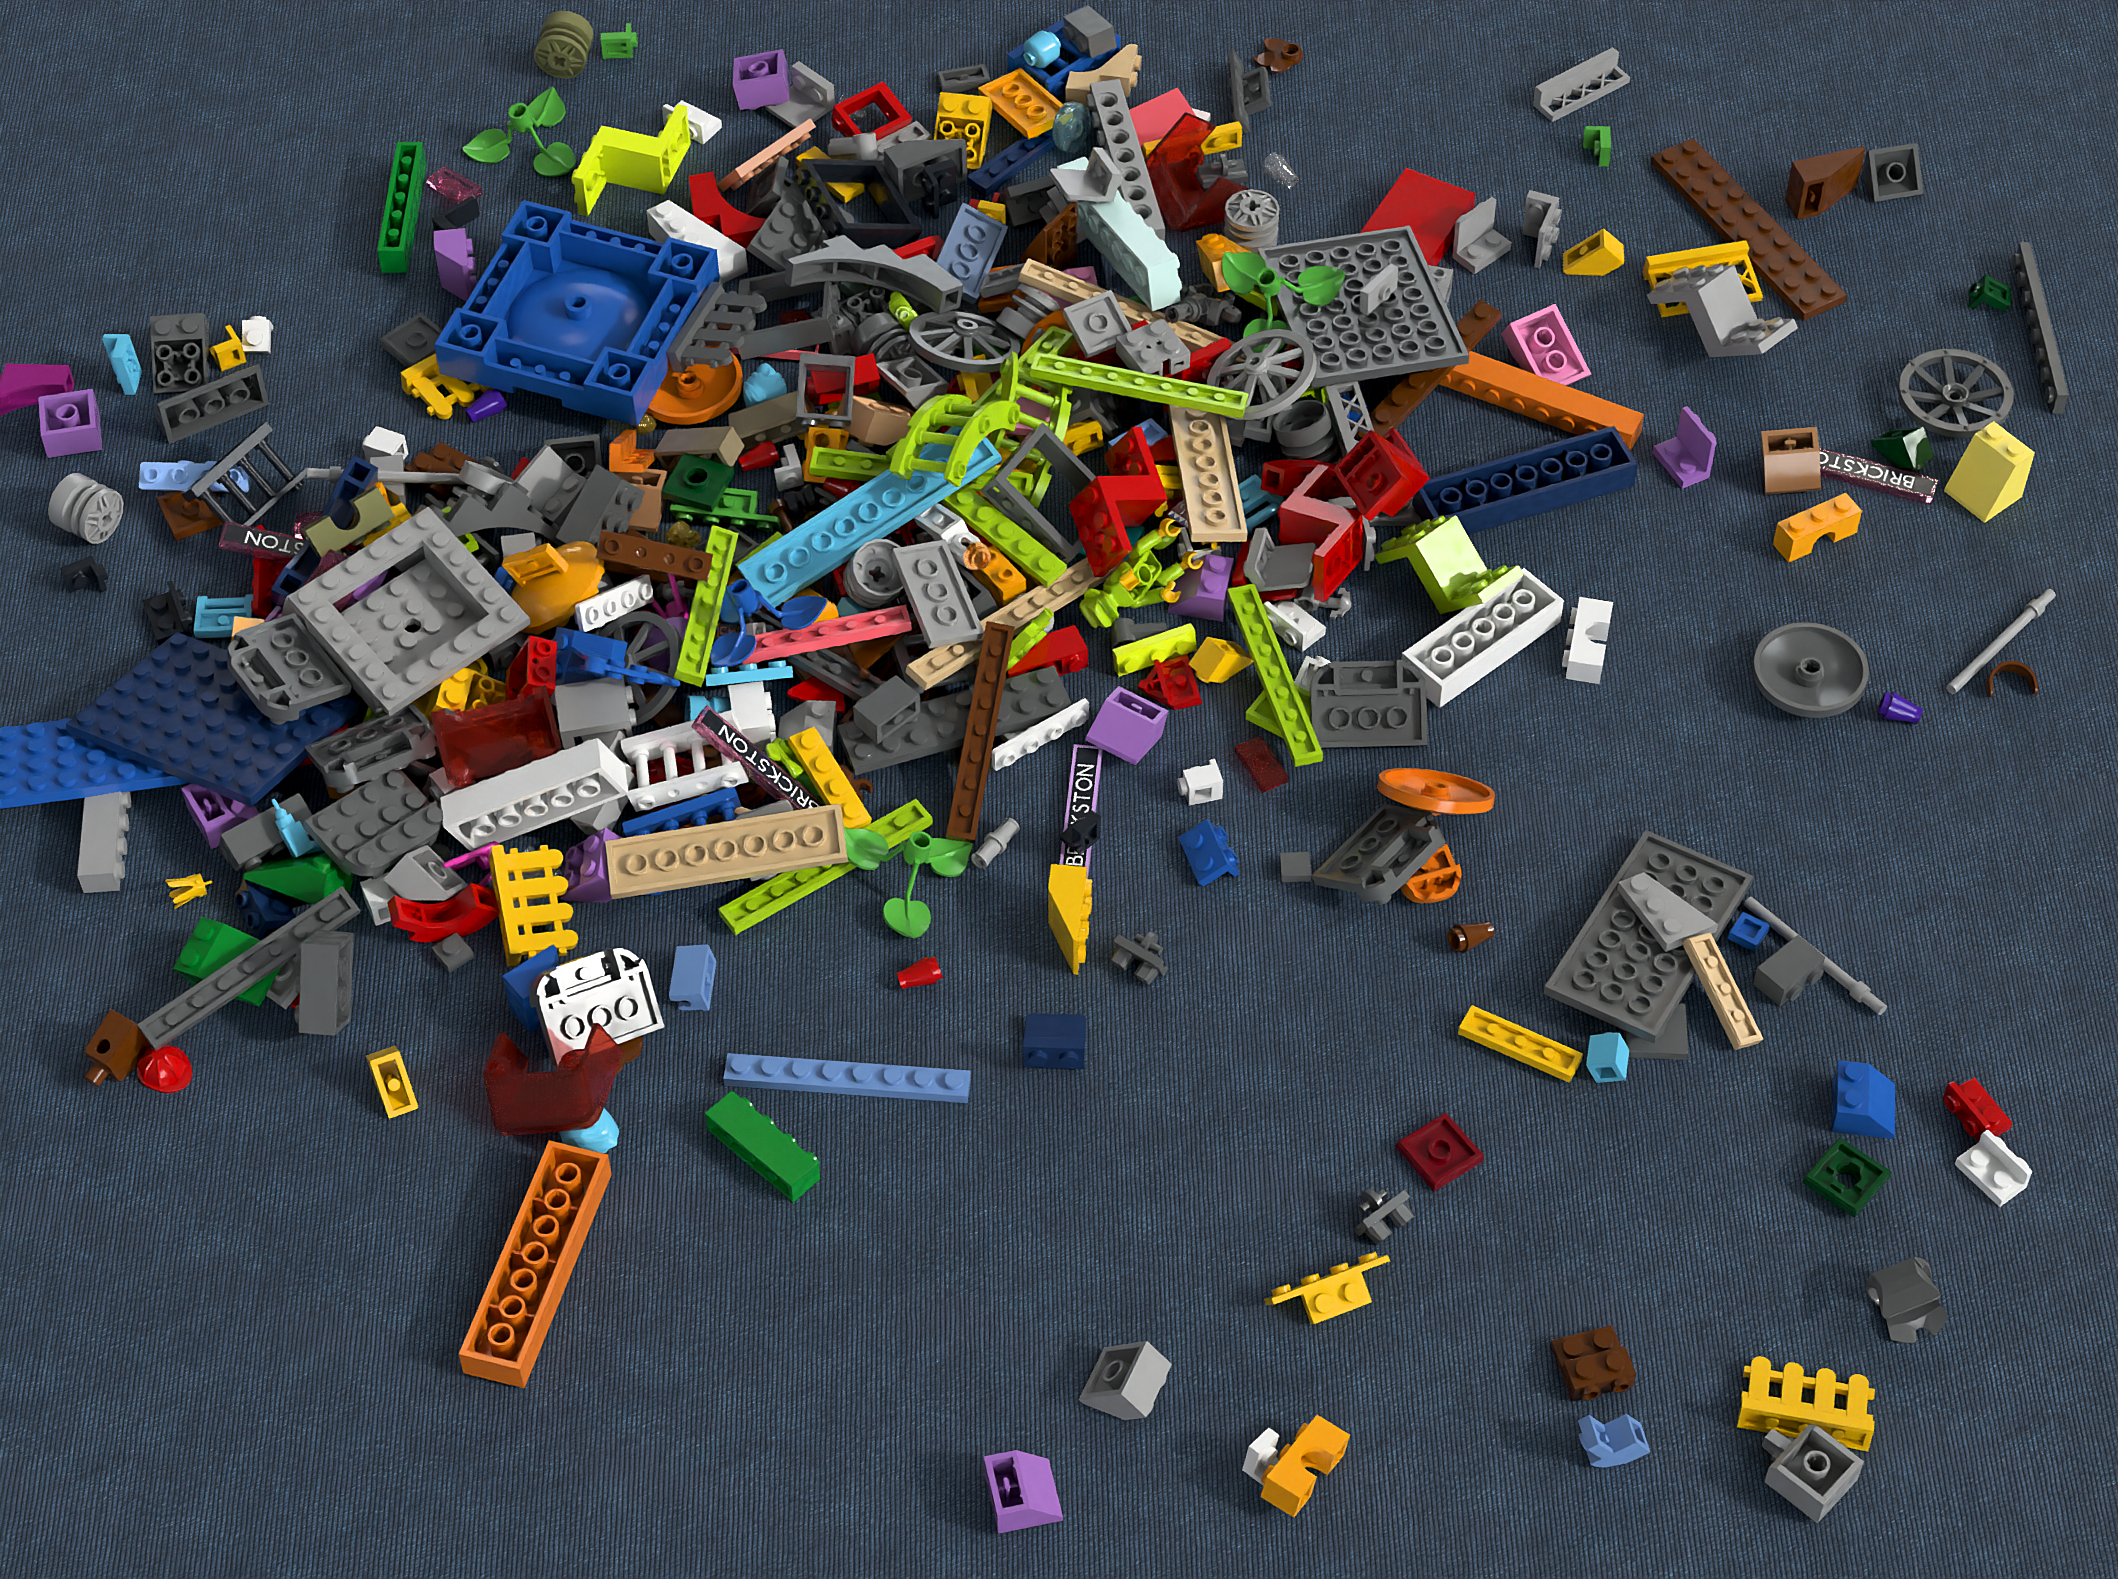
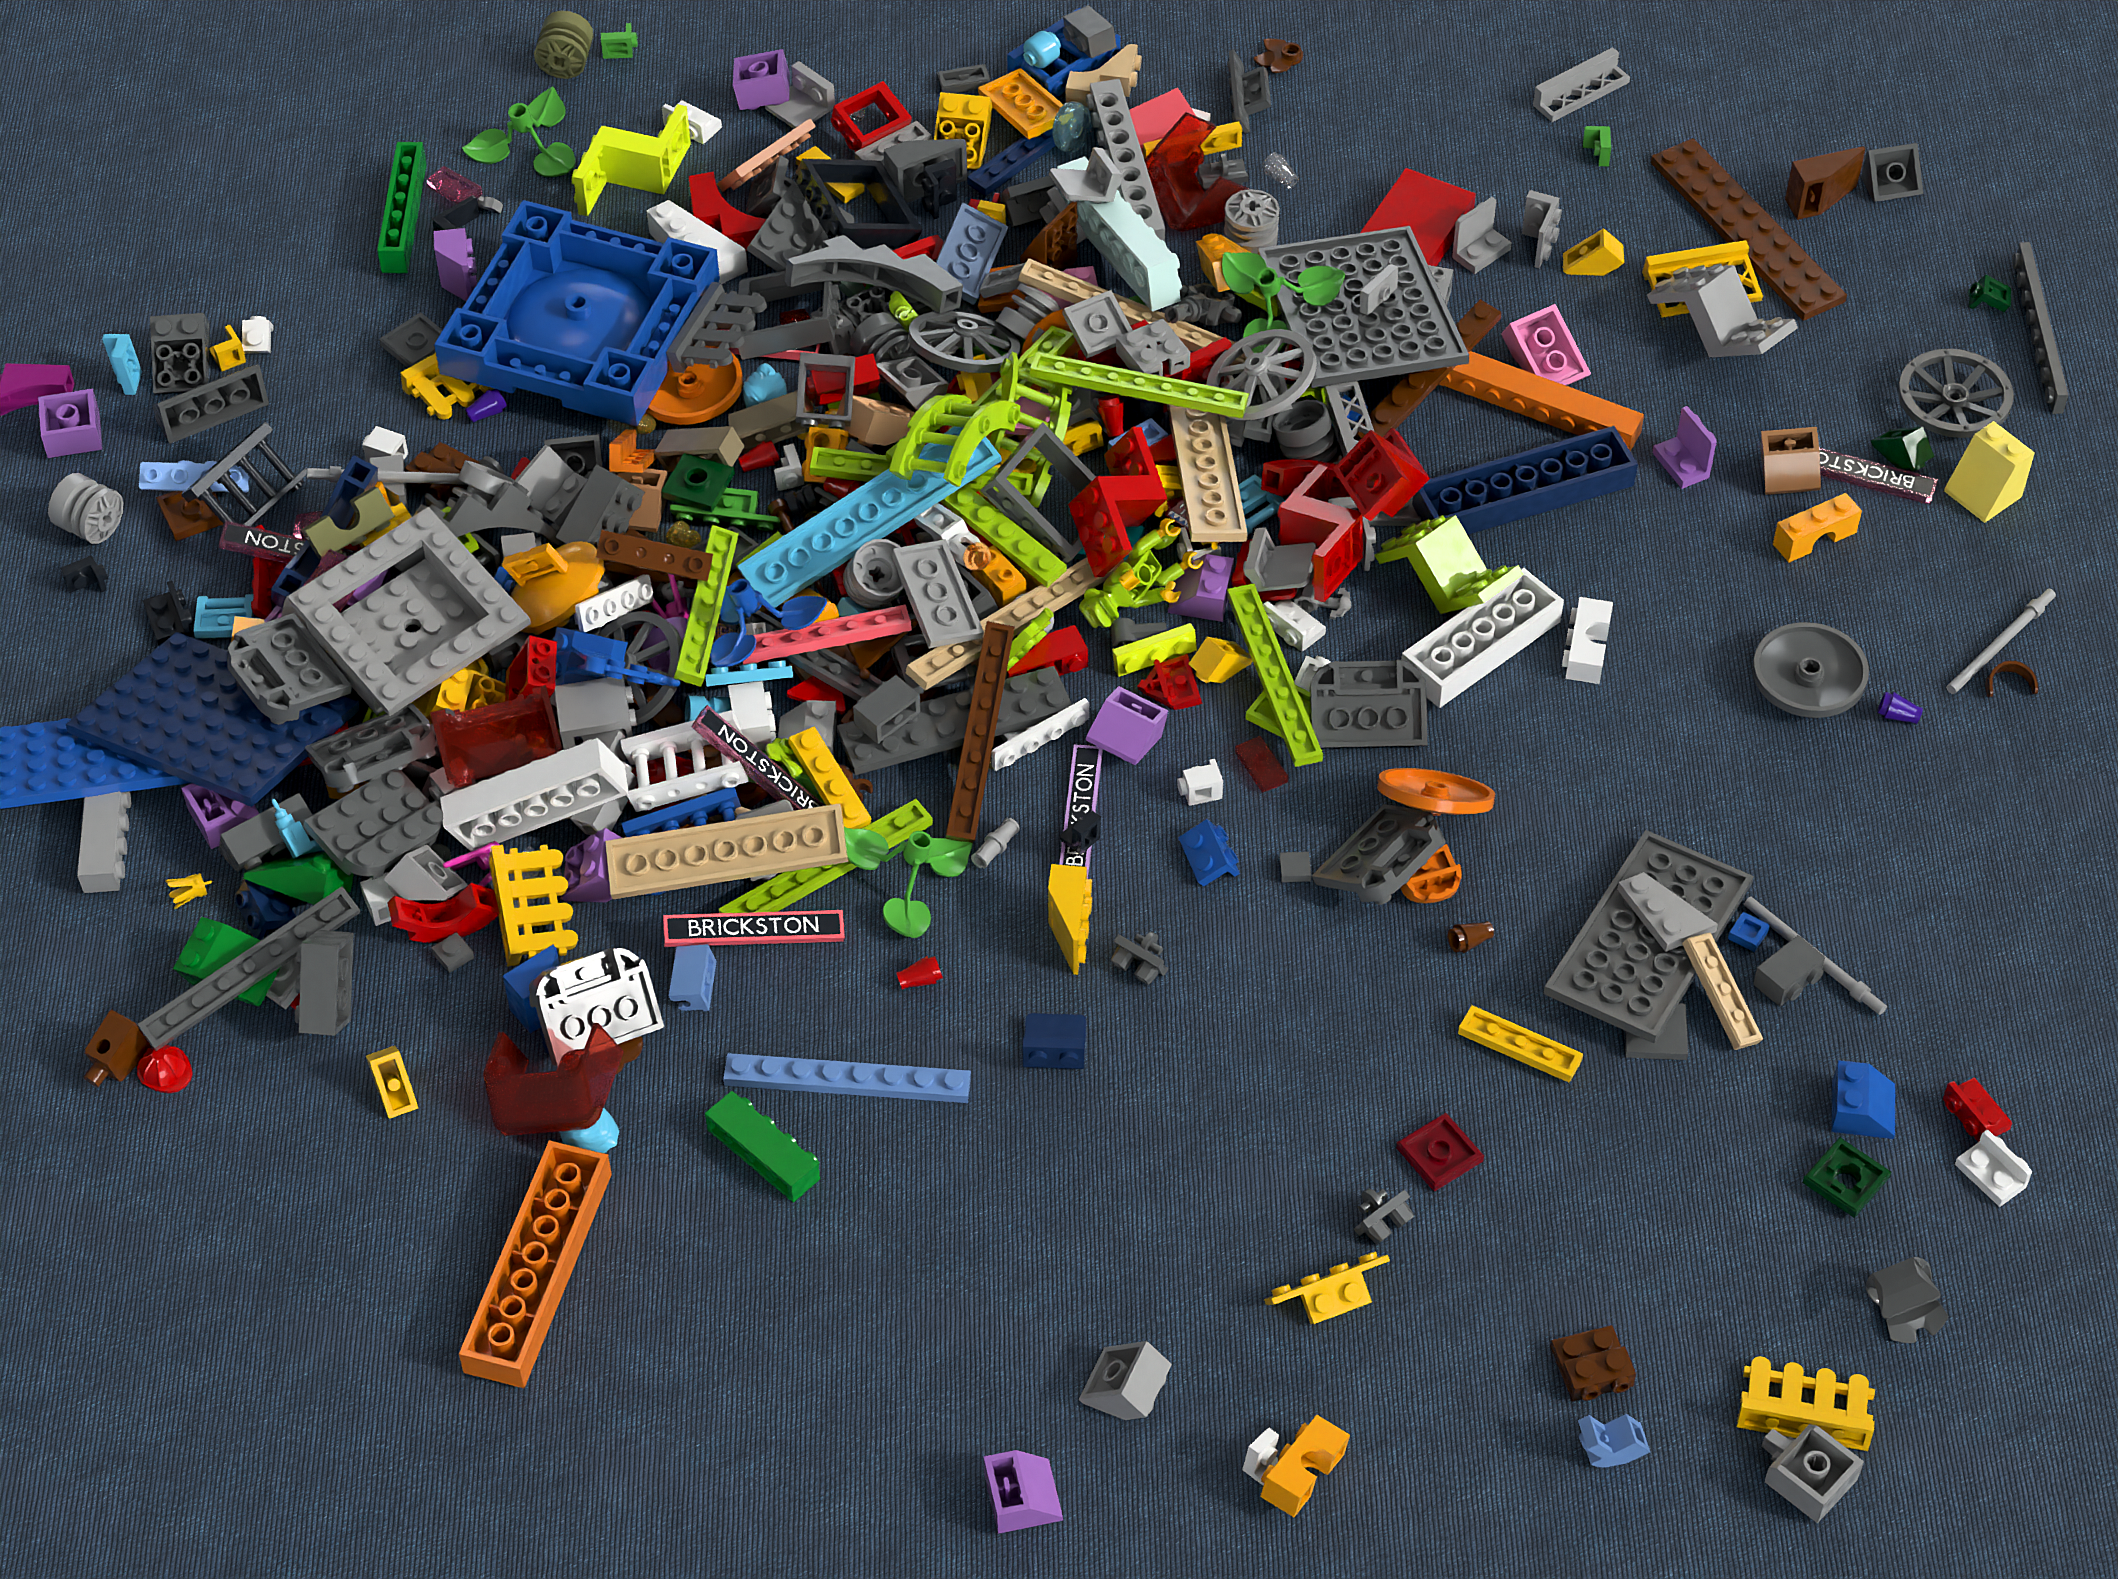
light grey piece [827,132,879,160] -> none
medium azure brick [1586,1032,1629,1083] -> none
none -> light grey tile [478,196,503,213]
none -> tile [663,910,845,947]
none -> red cone [1097,394,1124,436]

